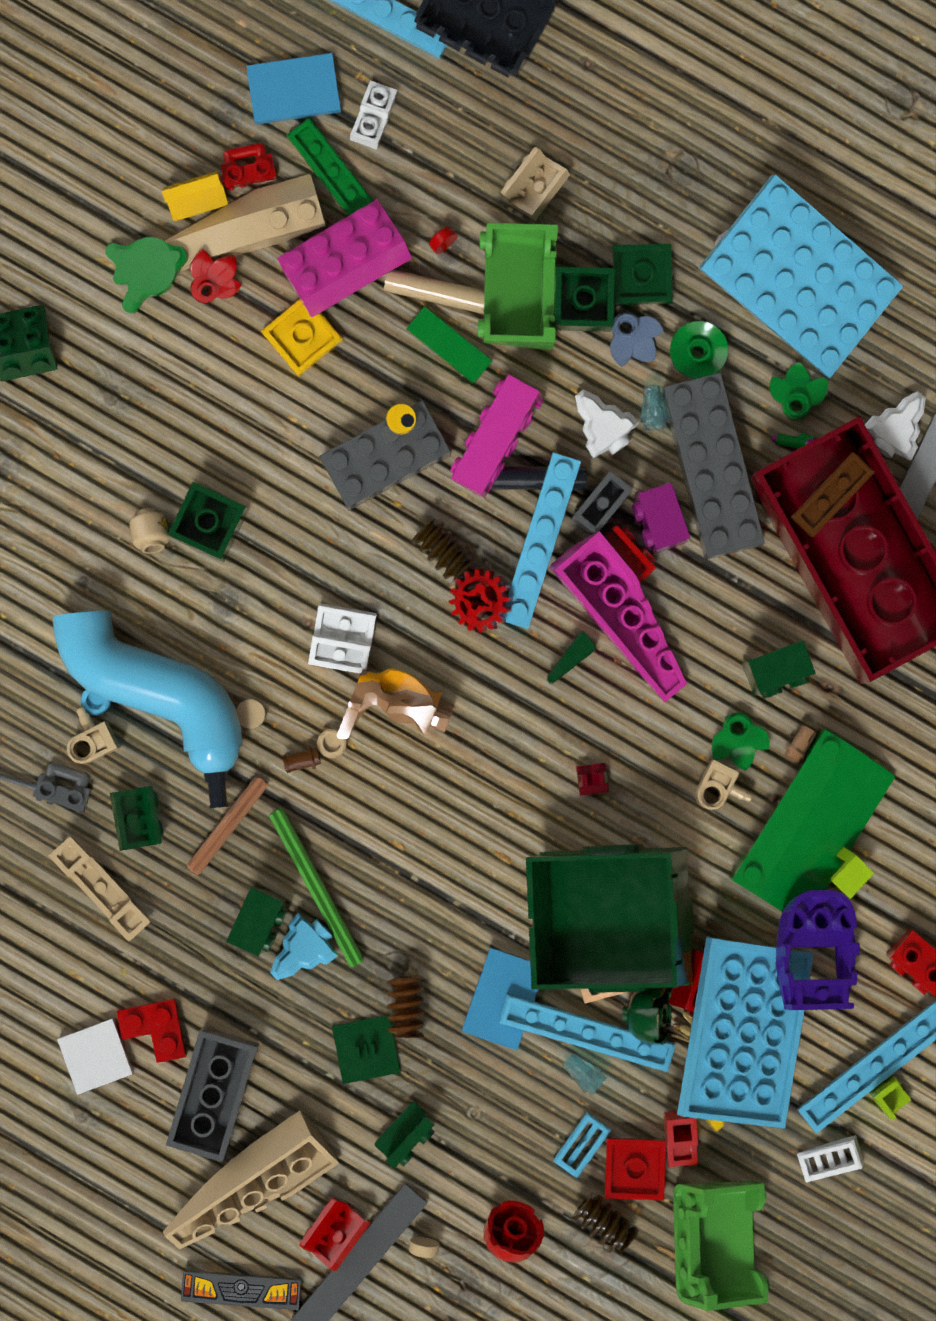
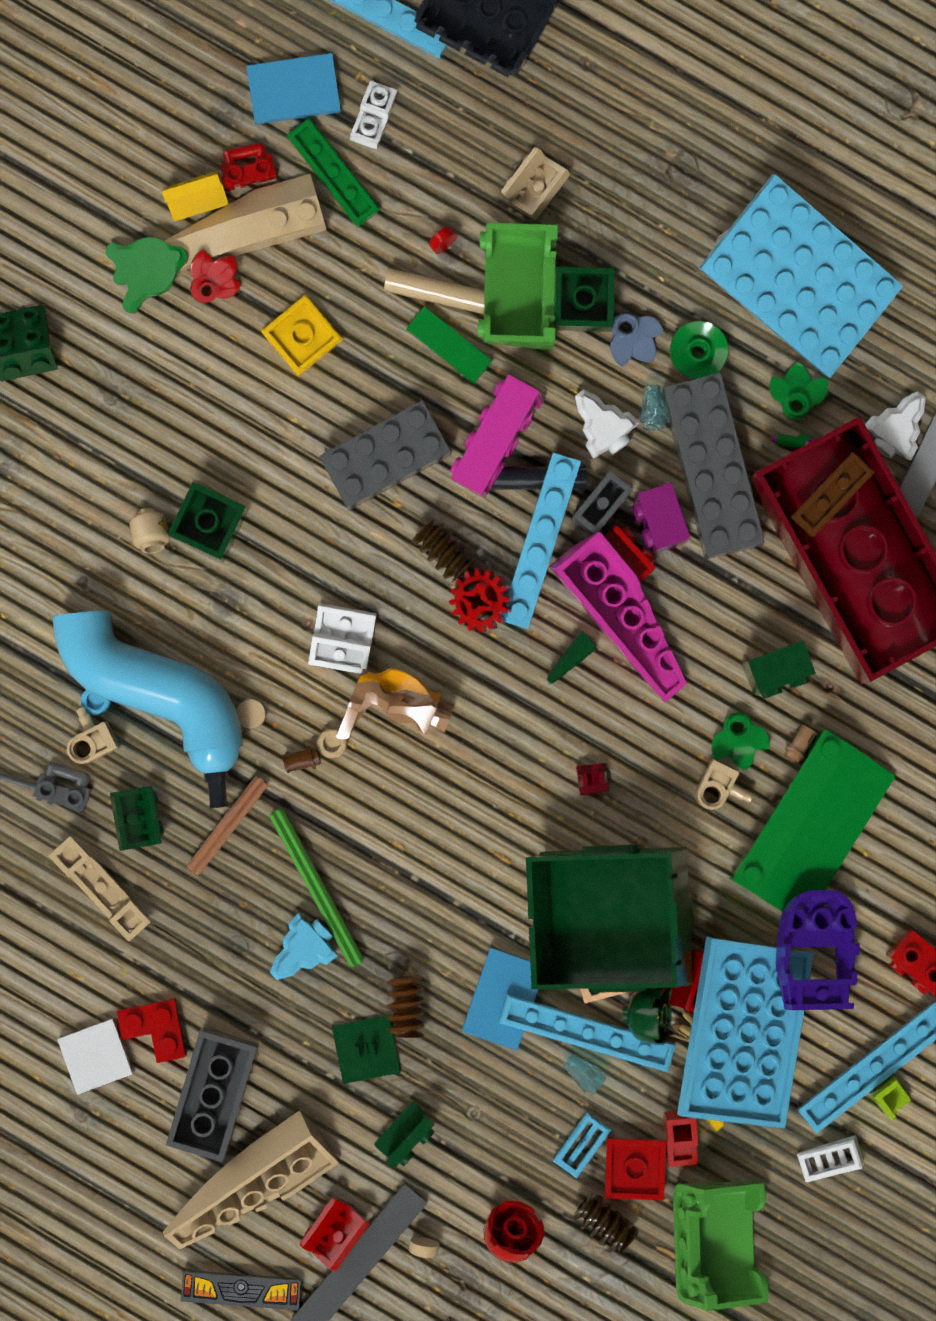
dark green brick [226,885,289,957] -> none
dark pink brick [277,199,412,318] -> none
yellow tile [386,404,416,435] -> none
dark green plate [612,244,673,305] -> none
lime panel [831,847,874,899] -> none

